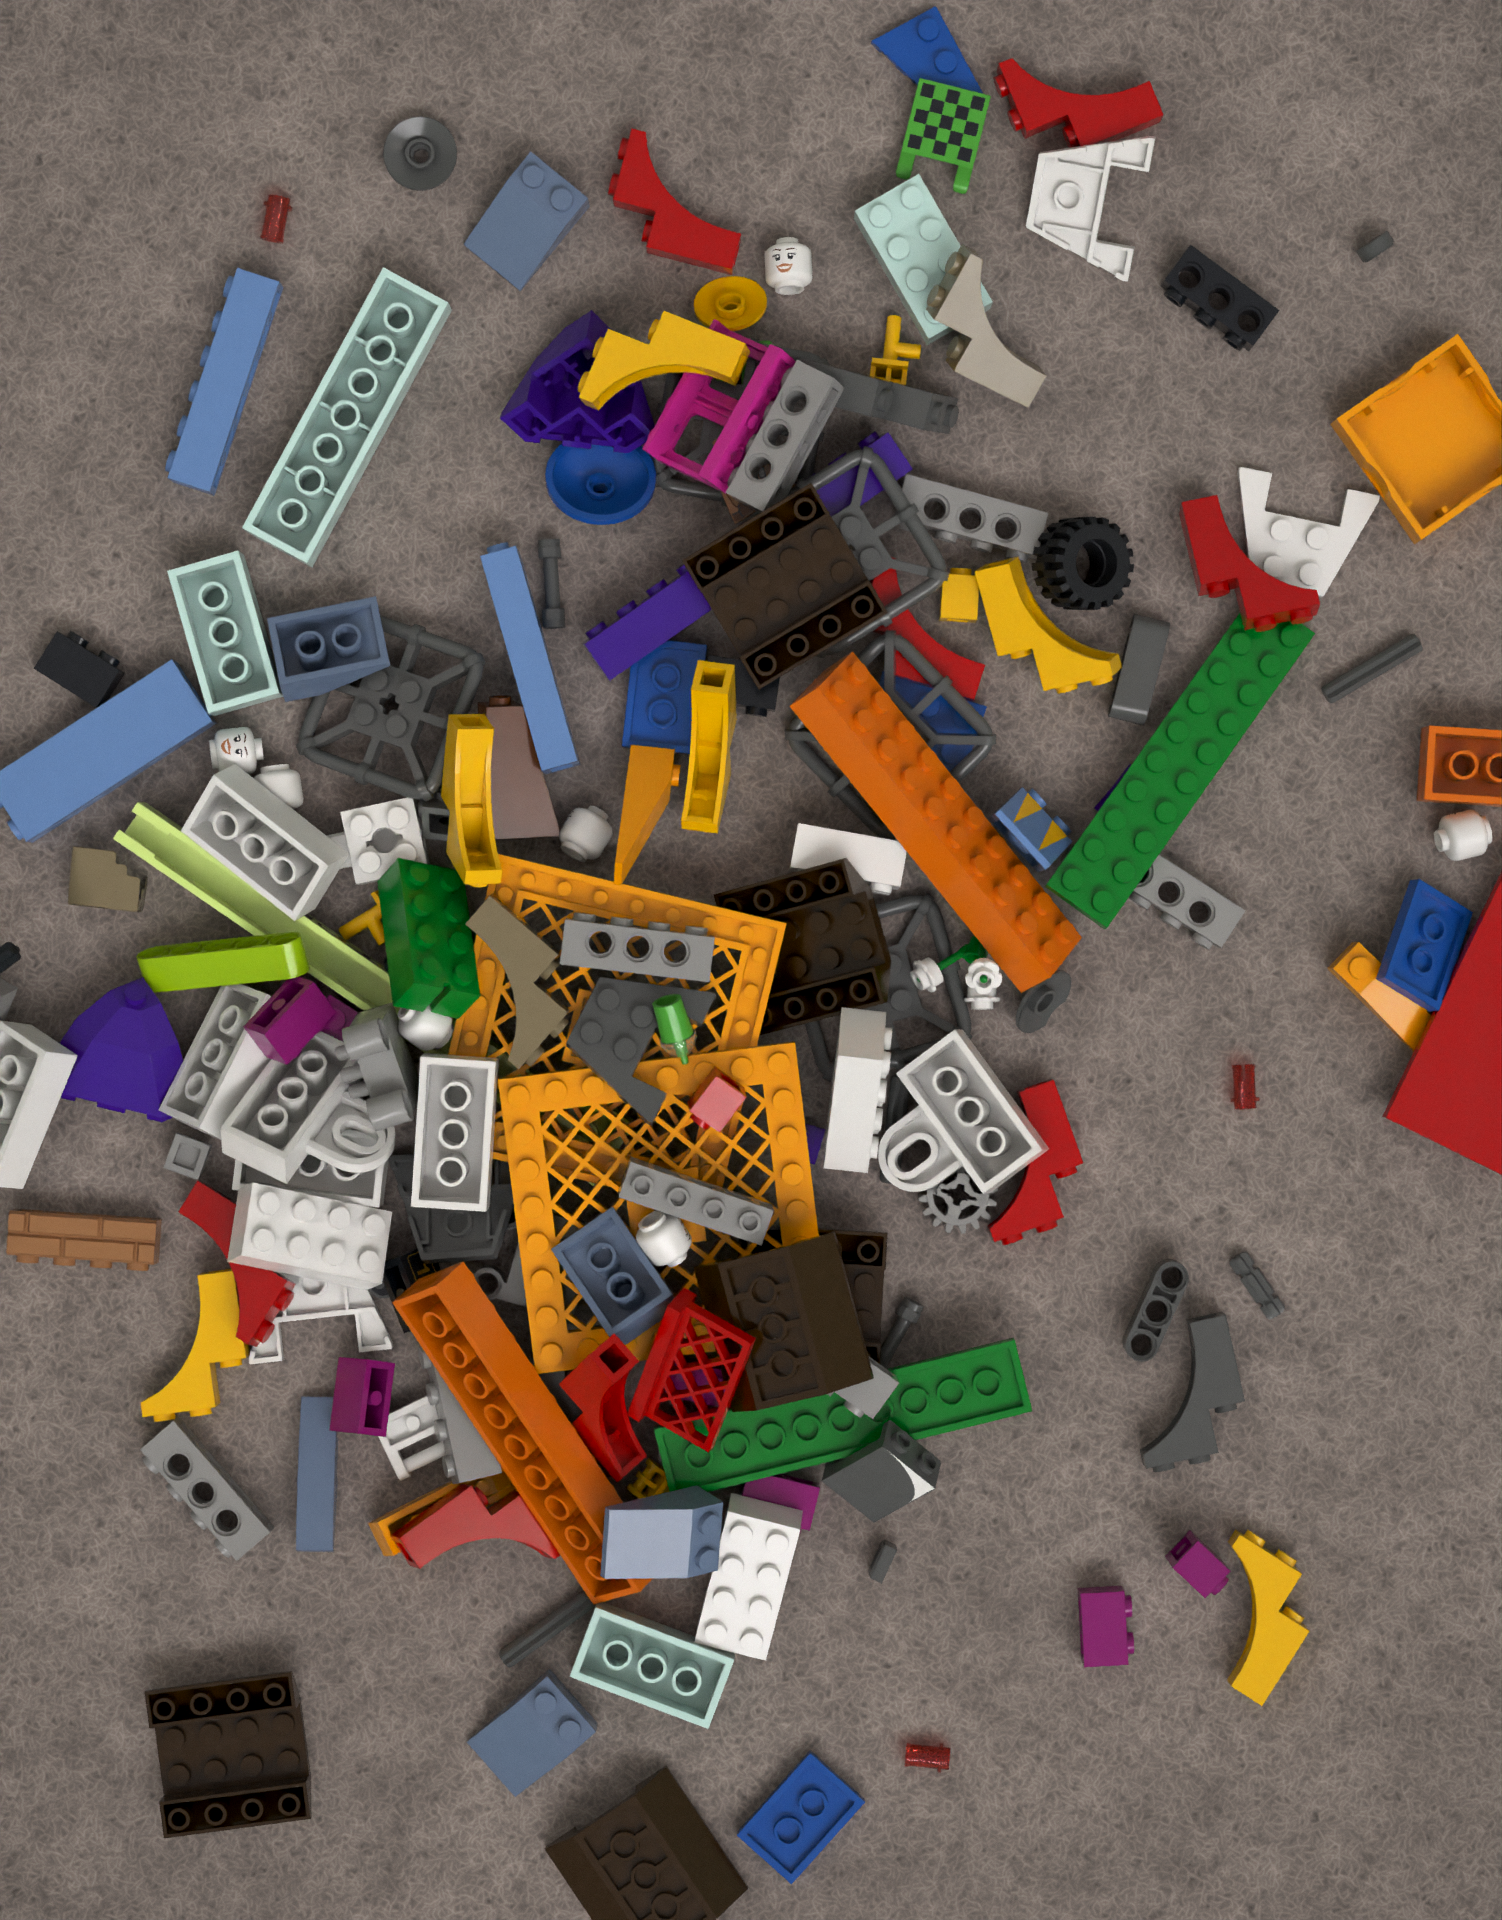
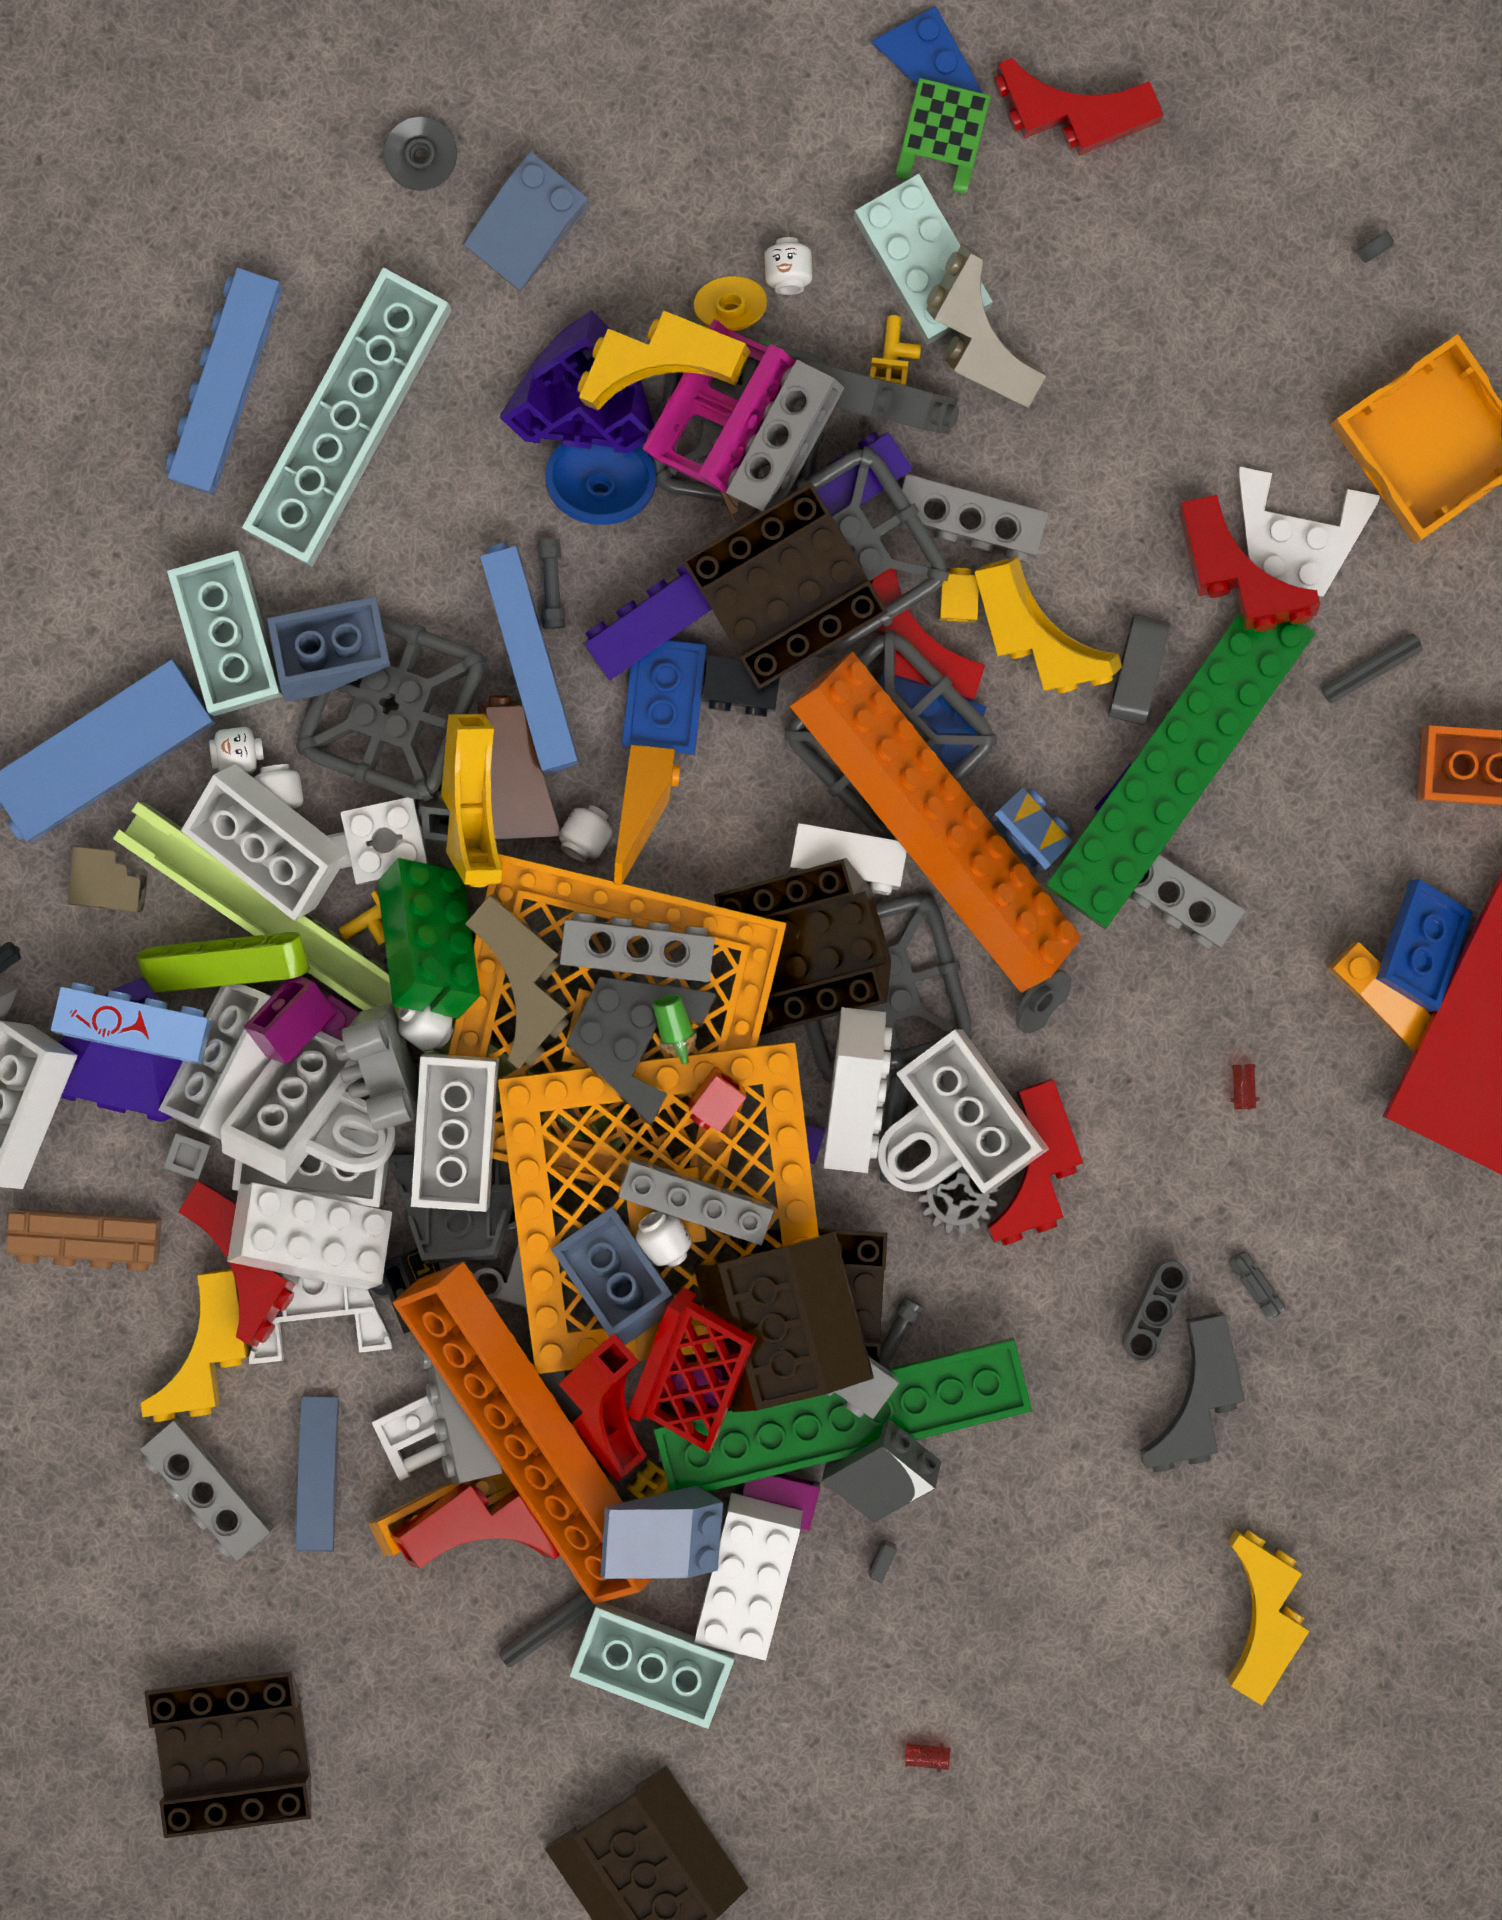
black brick [34,630,125,708] -> none
clear red pin [260,195,293,244] -> none
magenta brick [329,1357,395,1437] -> none
sand blue slope [467,1669,598,1797] -> none
red arch [608,128,741,275] -> none
yellow arch [681,660,737,834] -> none
blue plate [737,1750,865,1884] -> none
white plant [910,935,1002,1010] -> none
white wing [1026,136,1156,282] -> none
black tyre [1032,516,1134,610] -> none
magenta brick [1077,1586,1134,1667] -> none
black brick [1161,245,1280,351] -> none
magenta brick [1165,1530,1231,1598] -> none
white head [1434,809,1492,861] -> none
none -> light blue brick [51,983,212,1065]

